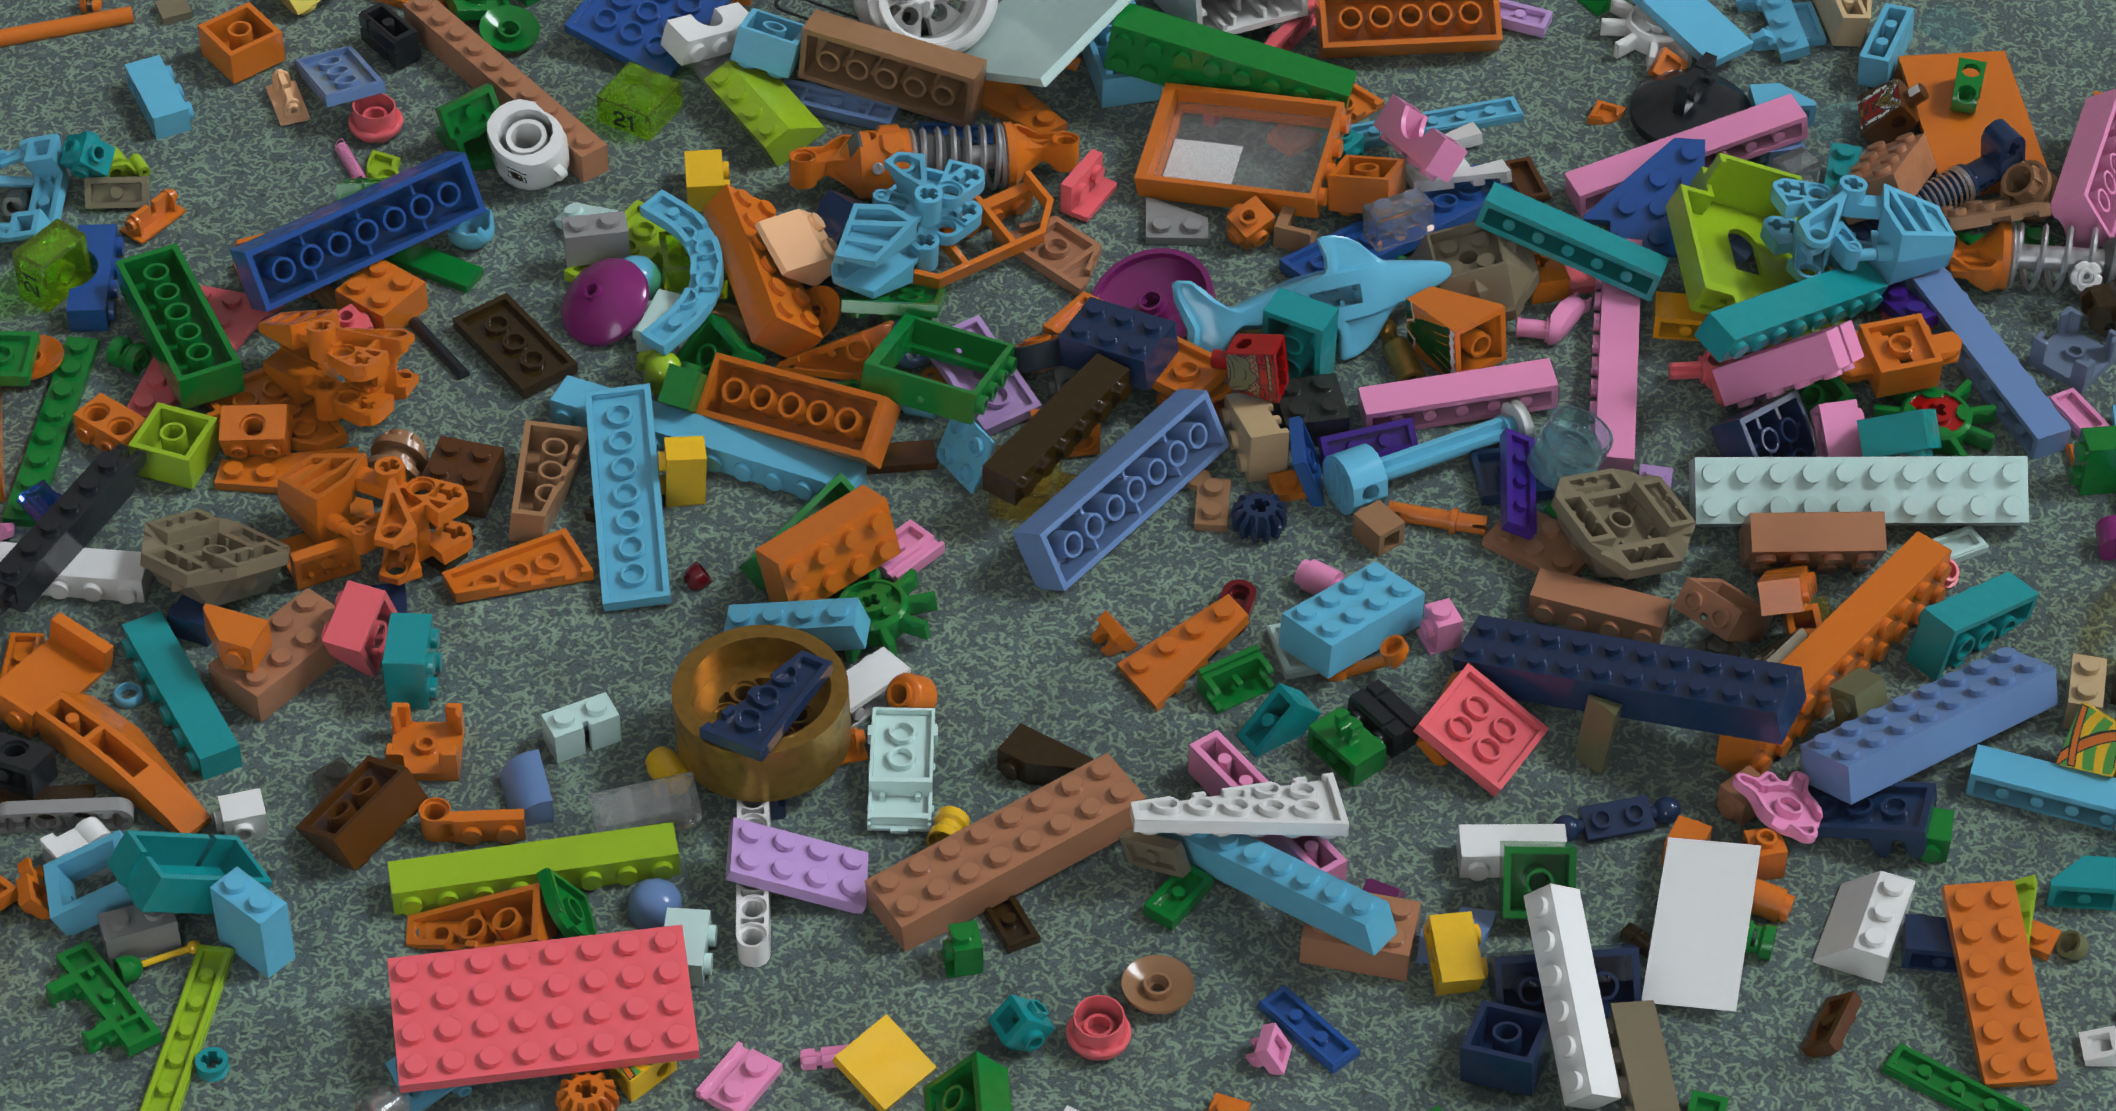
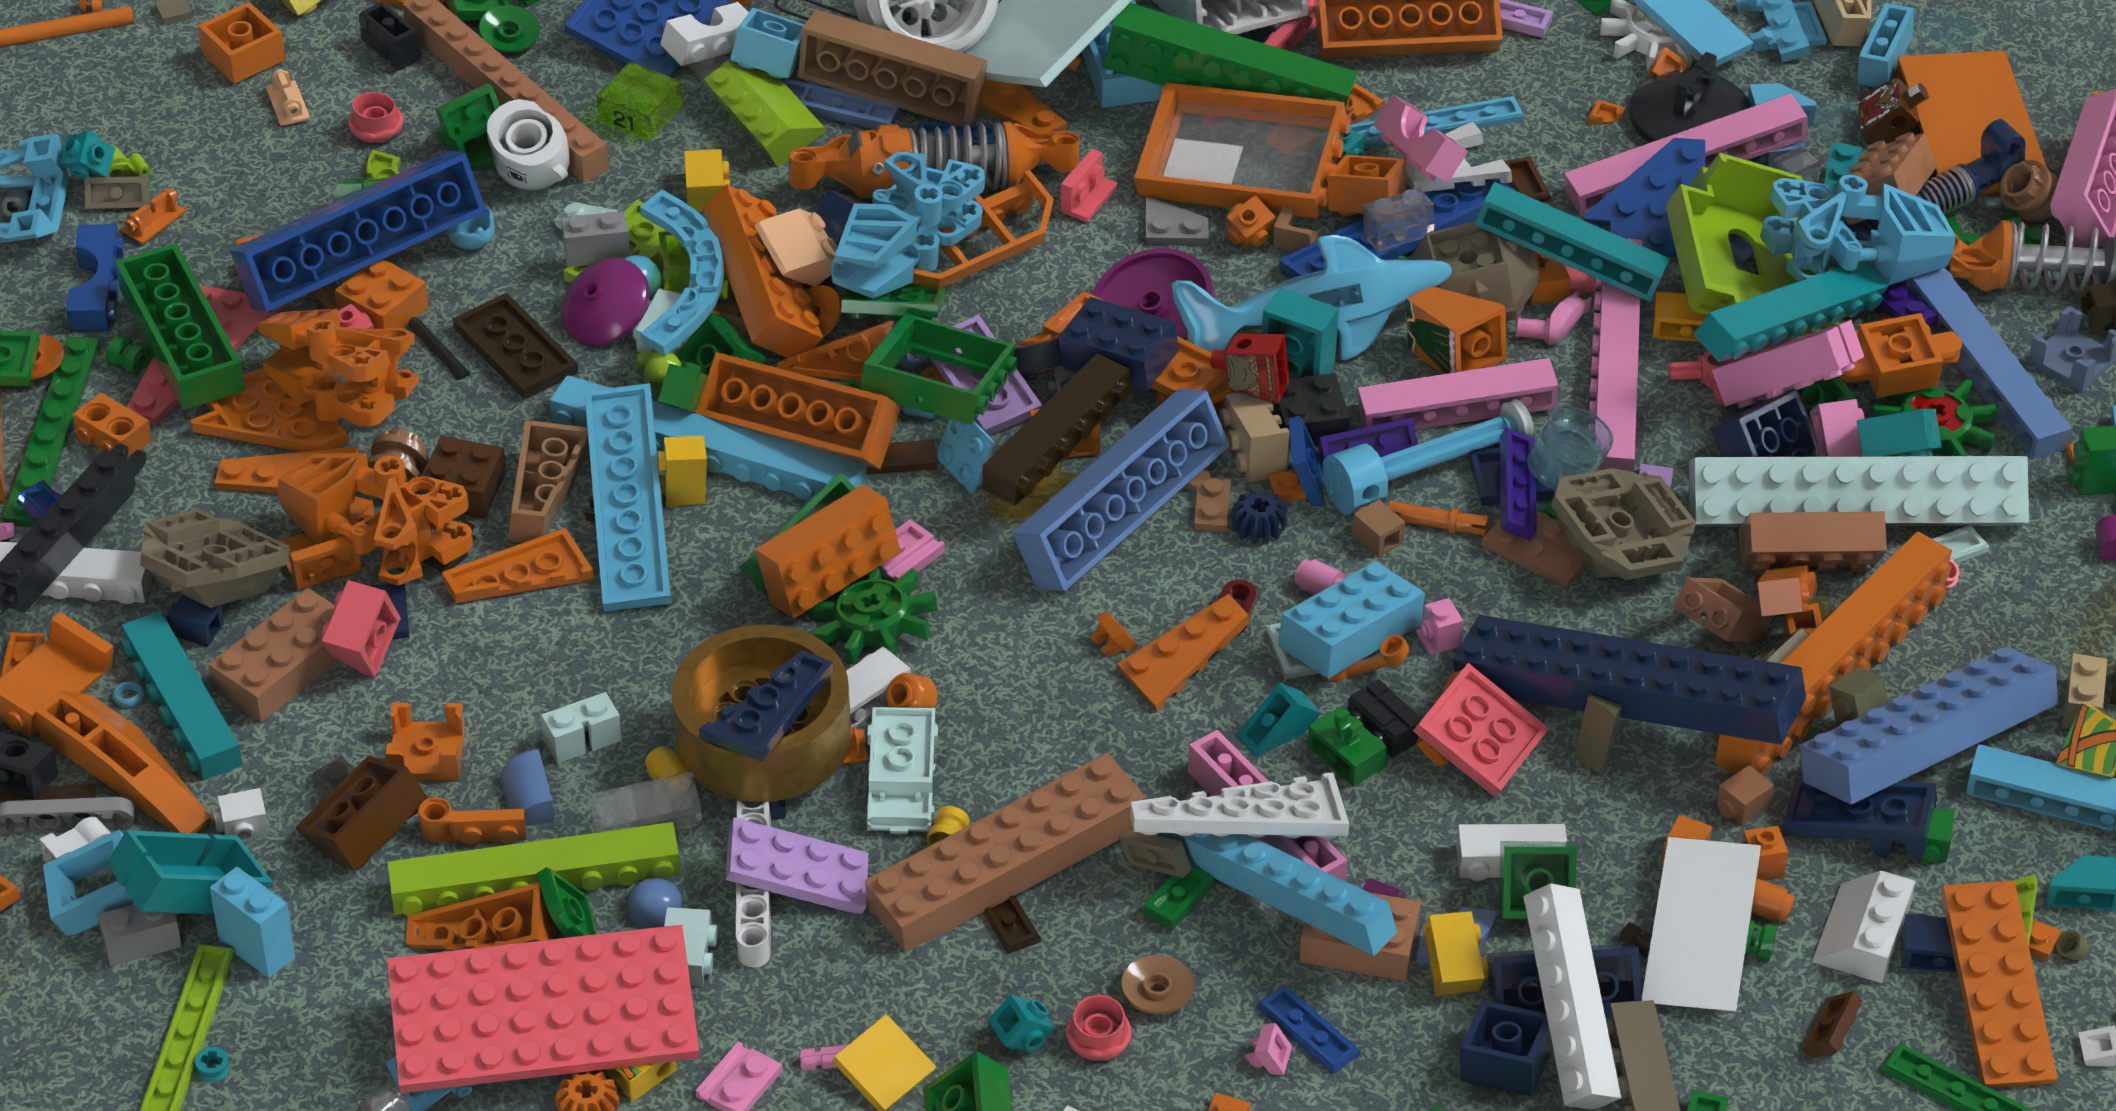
clear neon green brick [12,218,93,313] -> none
orange plate [16,857,50,920] -> none
green hinge [45,940,162,1057] -> none
hinge [113,940,200,986] -> none
medium azure brick [124,55,195,140] -> none
lime brick [128,402,221,490] -> none
orange slope [203,603,272,673] -> none
orange brick [218,404,293,459] -> none
medium blue tile [294,45,386,108] -> none
bright pink piece [335,138,367,178] -> none
teal brick [382,613,443,709] -> none
green tile [384,243,484,293] -> none
dark red hinge [683,561,713,591] -> none
medium azure brick [724,597,871,651] -> none
green brick [941,920,983,978] -> none
nougat wing [992,216,1102,297] -> none
dark brown slope [997,723,1094,786] -> none
green hinge [1197,644,1275,714] -> none
pearl gold wheel [1379,318,1427,381] -> none
nougat brick [1527,568,1672,644] -> none
dark blue plate [1553,795,1681,843] -> none
bright pink tile [1731,771,1823,844] -> none
teal wedge [1905,571,2040,681] -> none
medium nougat wing [1940,197,2051,231] -> none
green leg [1950,57,1987,114] -> none
bright pink tile [2048,387,2110,437] -> none
white plate [2070,261,2102,291] -> none

